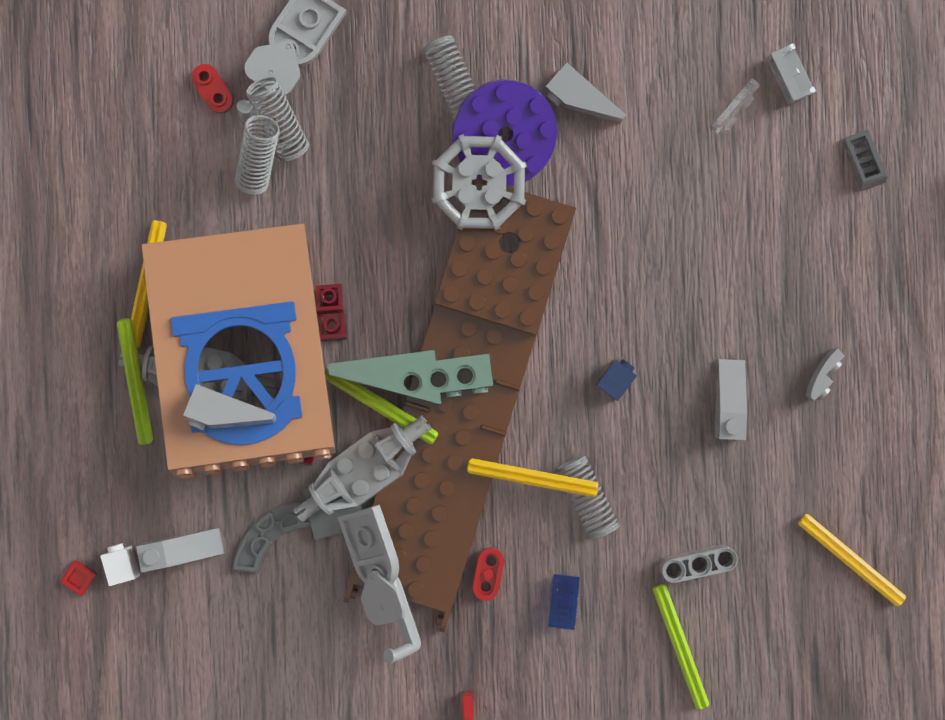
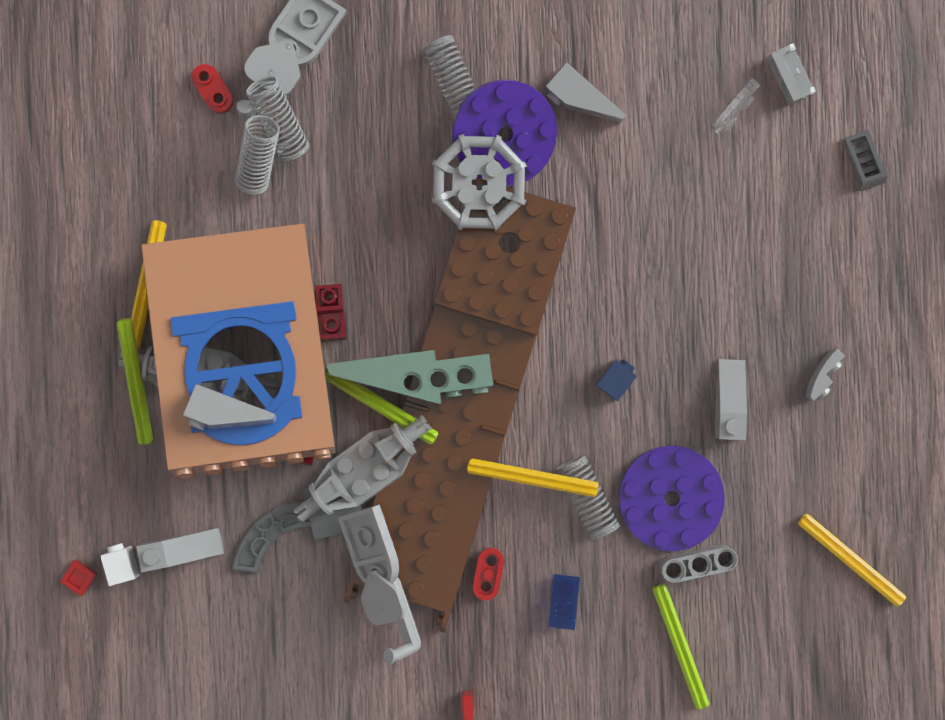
none -> dark purple plate [619,445,725,551]

